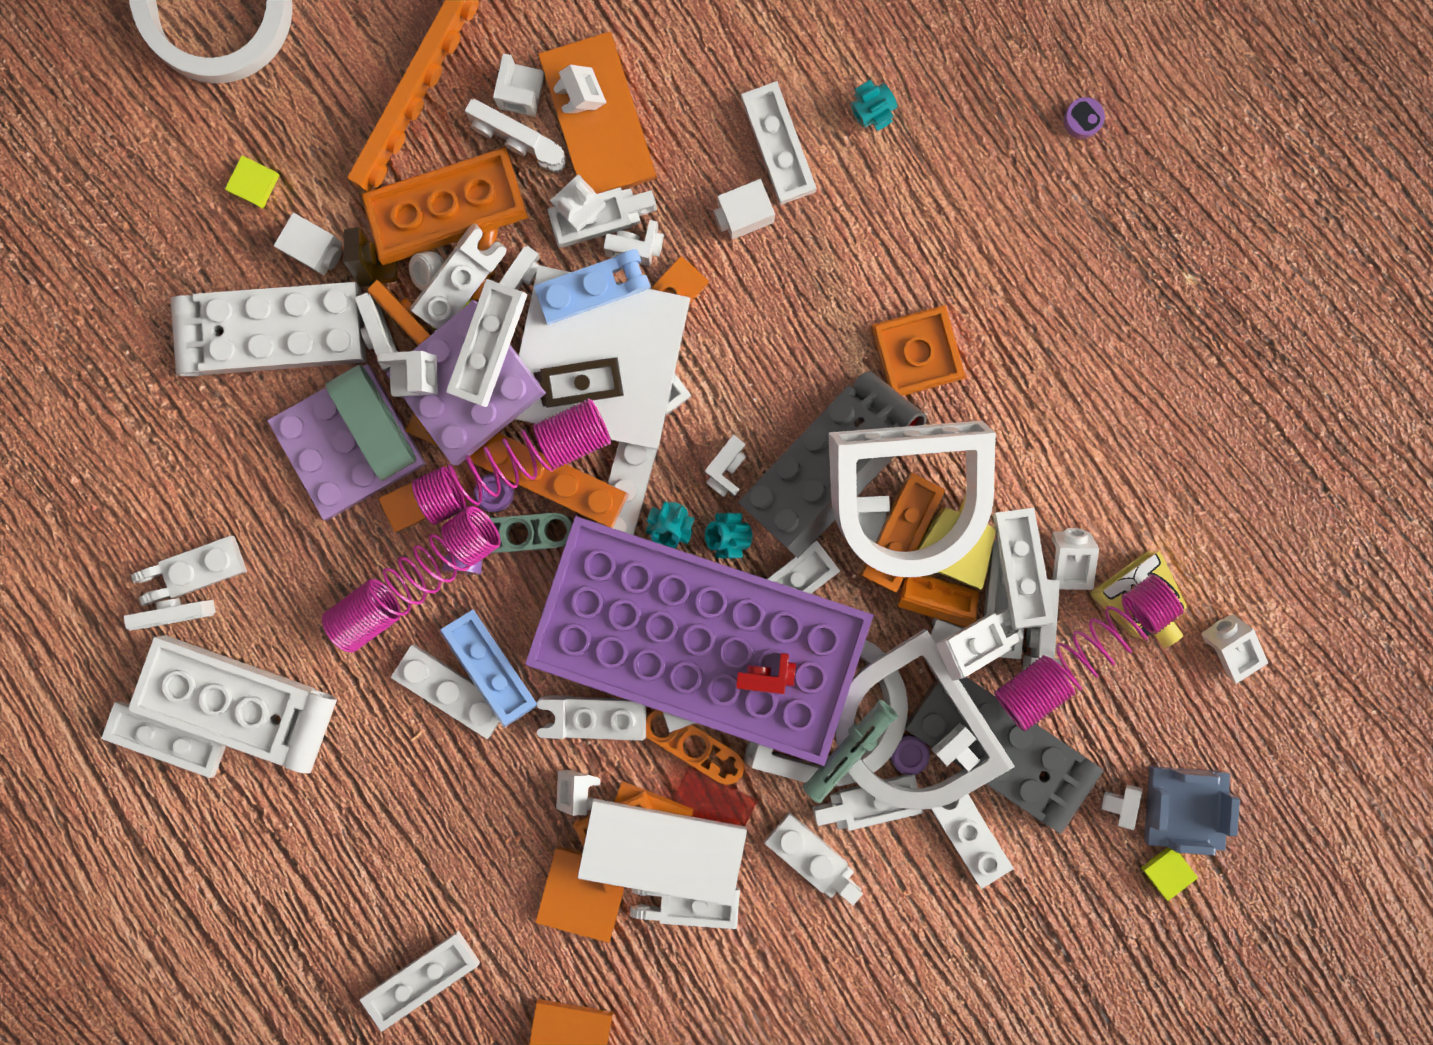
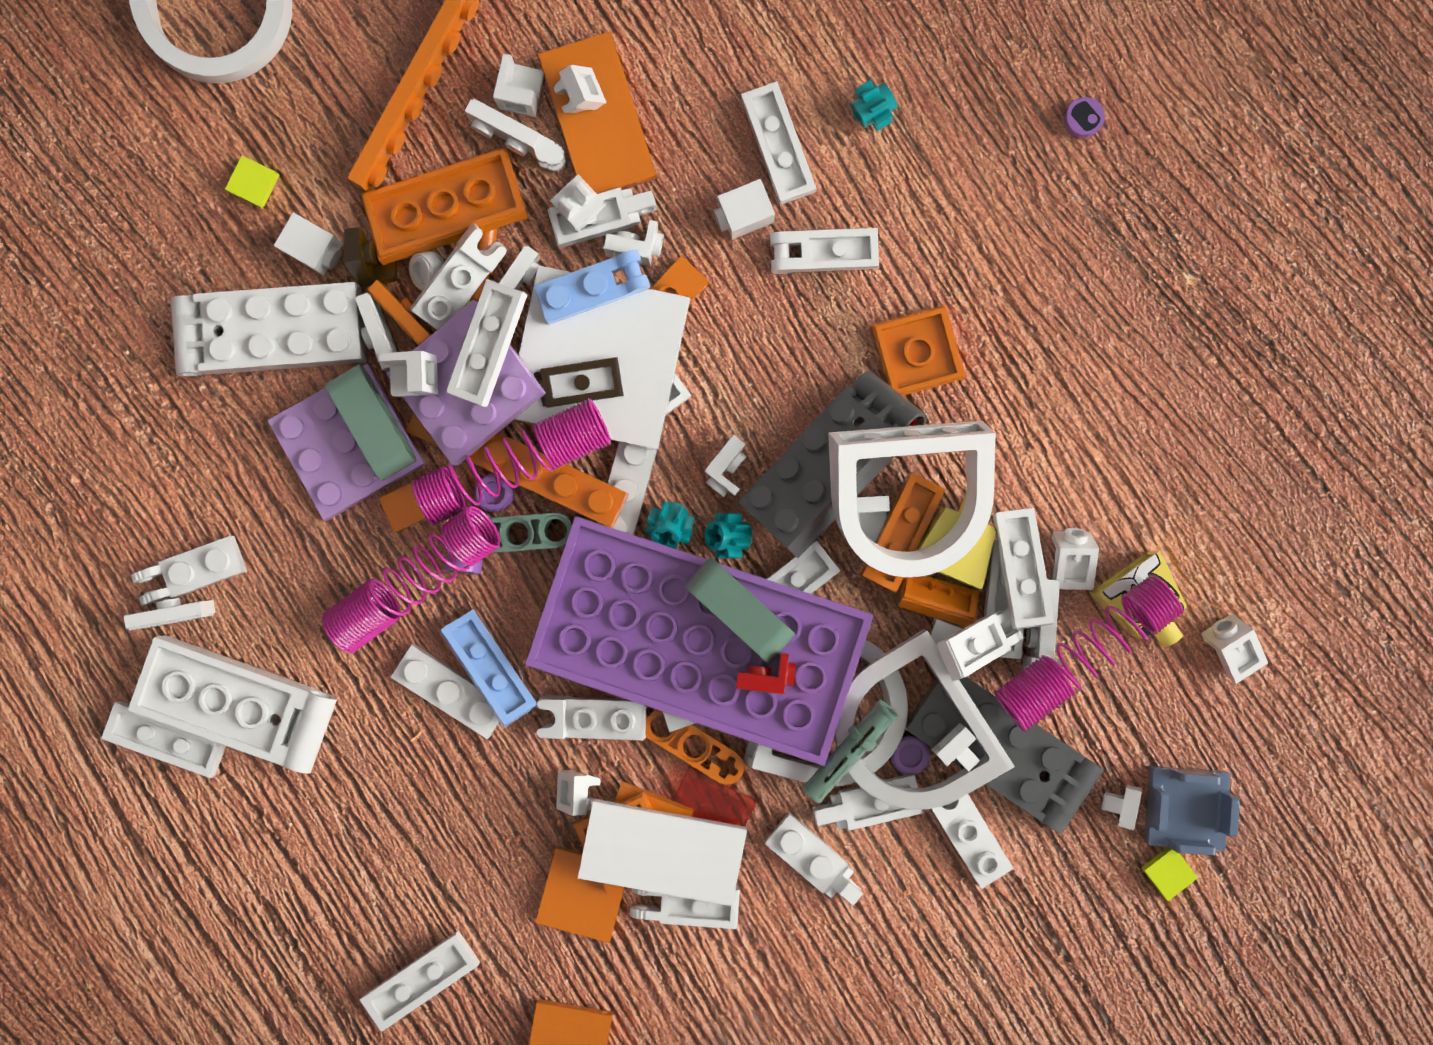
none -> sand green beam [684,556,796,664]
none -> white plate [770,228,879,274]

